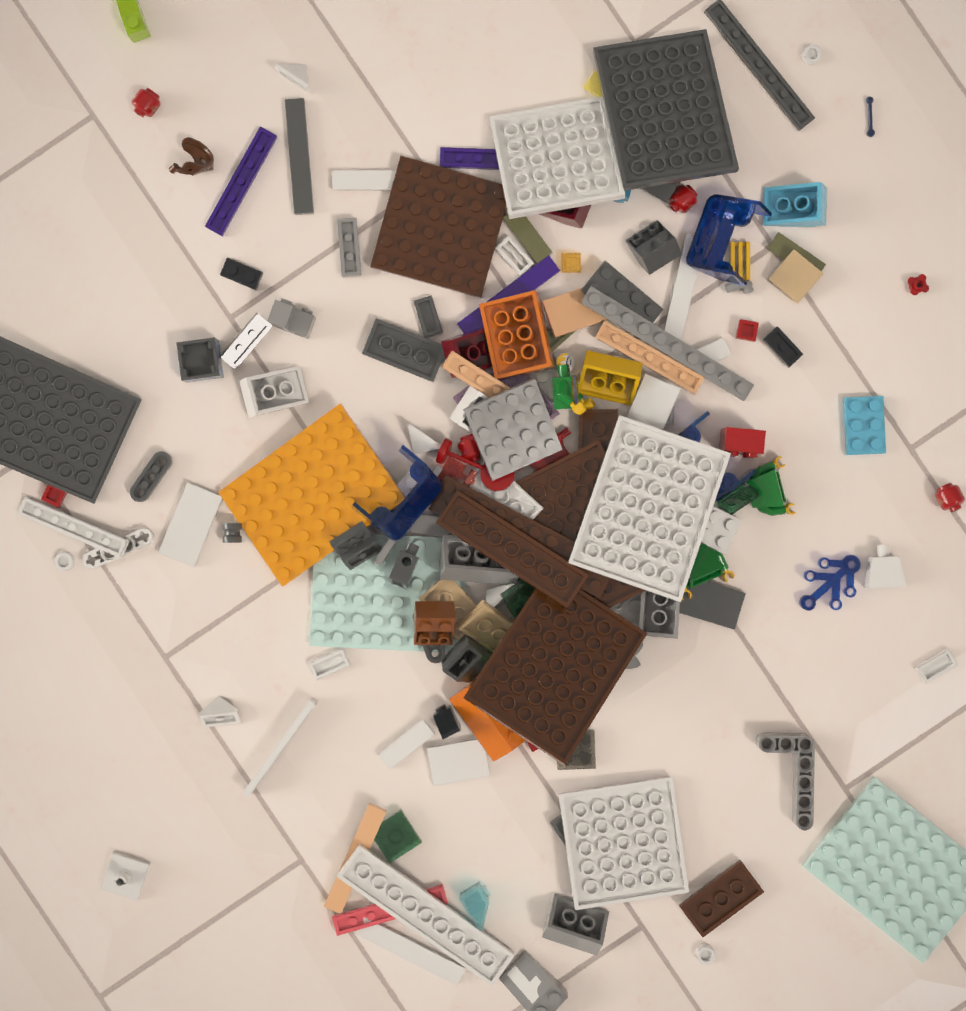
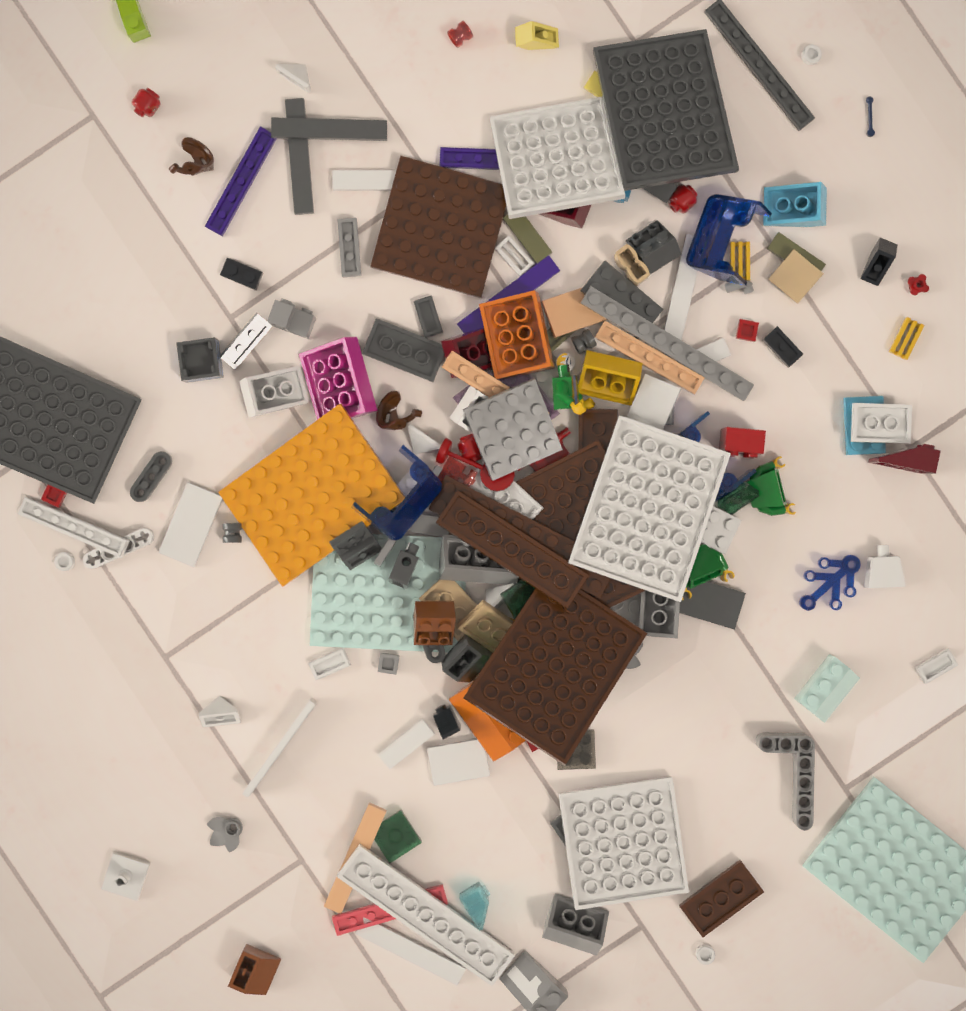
clear yellow tile [561,253,581,273] -> none
red head [935,483,965,513] -> none
none -> light grey plate [207,816,243,853]
none -> dark orange slope [227,944,281,995]
none -> dark grey tile [271,117,387,141]
none -> dark pink slope [299,337,378,420]
none -> reddish brown helmet [376,391,422,430]
none -> light grey plate [377,652,400,675]
none -> clear red wheel [447,20,474,48]
none -> light yellow slope [515,21,559,50]
none -> dark grey wheel [571,329,597,355]
none -> tan brick [614,244,650,286]
none -> light aqua slope [794,654,860,723]
none -> white plate [851,403,912,444]
none -> black slope [860,237,898,286]
none -> dark red slope [868,444,941,474]
none -> yellow tile [889,317,925,360]

